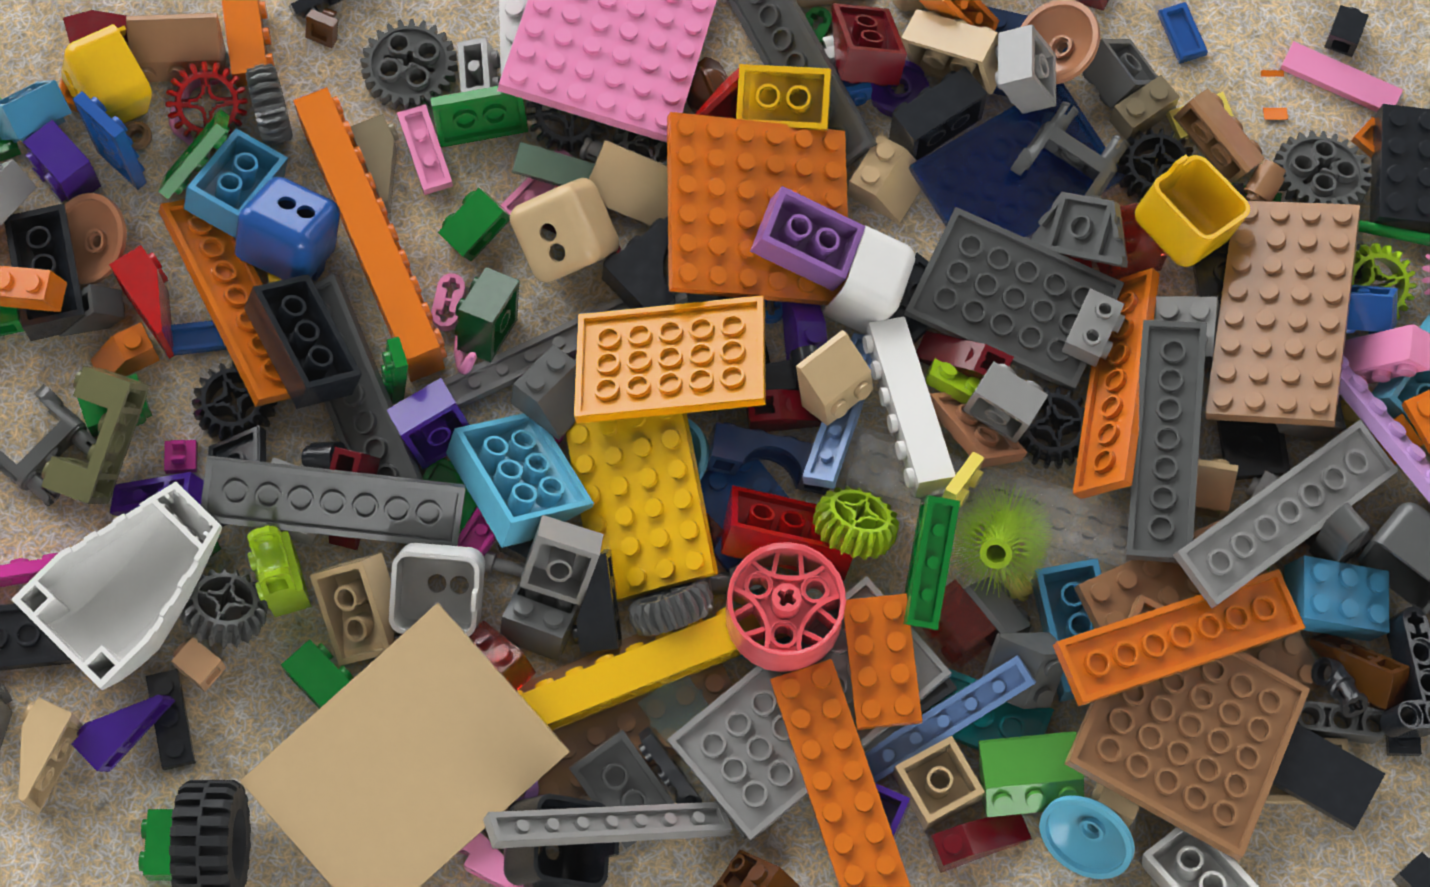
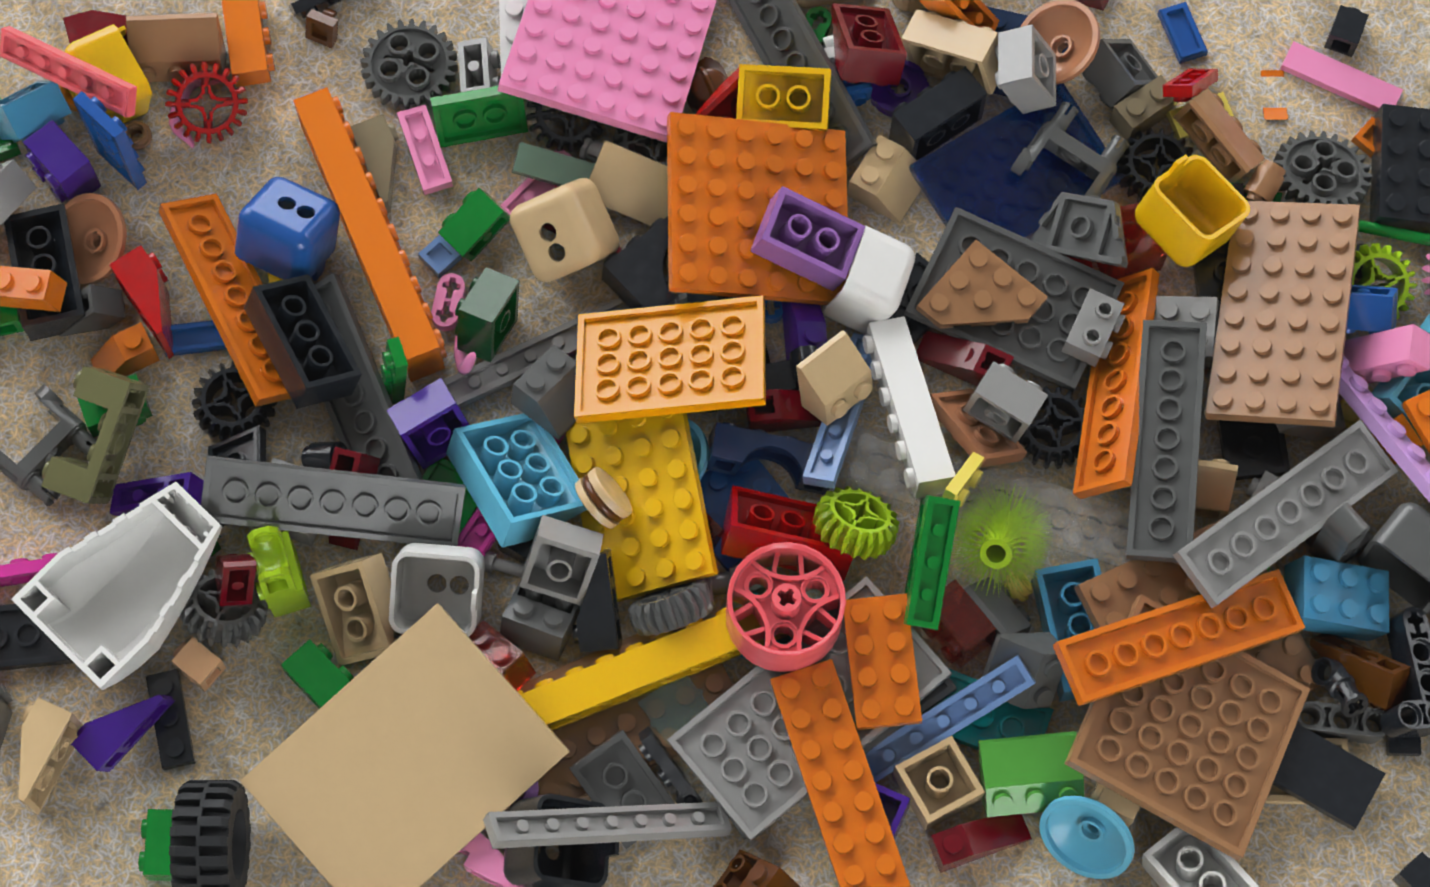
green plate [158,109,230,199] -> none
dark pink tile [164,440,198,474] -> none
dark azure brick [184,128,288,238] -> none
dark grey gear [246,64,293,146] -> none
lime plate [925,358,981,404] -> none
none -> coral tile [0,26,137,118]
none -> dark red slope [215,554,257,606]
none -> medium blue plate [418,235,462,279]
none -> tan head [575,467,632,529]
none -> medium nougat plate [916,240,1048,329]
none -> red plate [1163,68,1218,102]

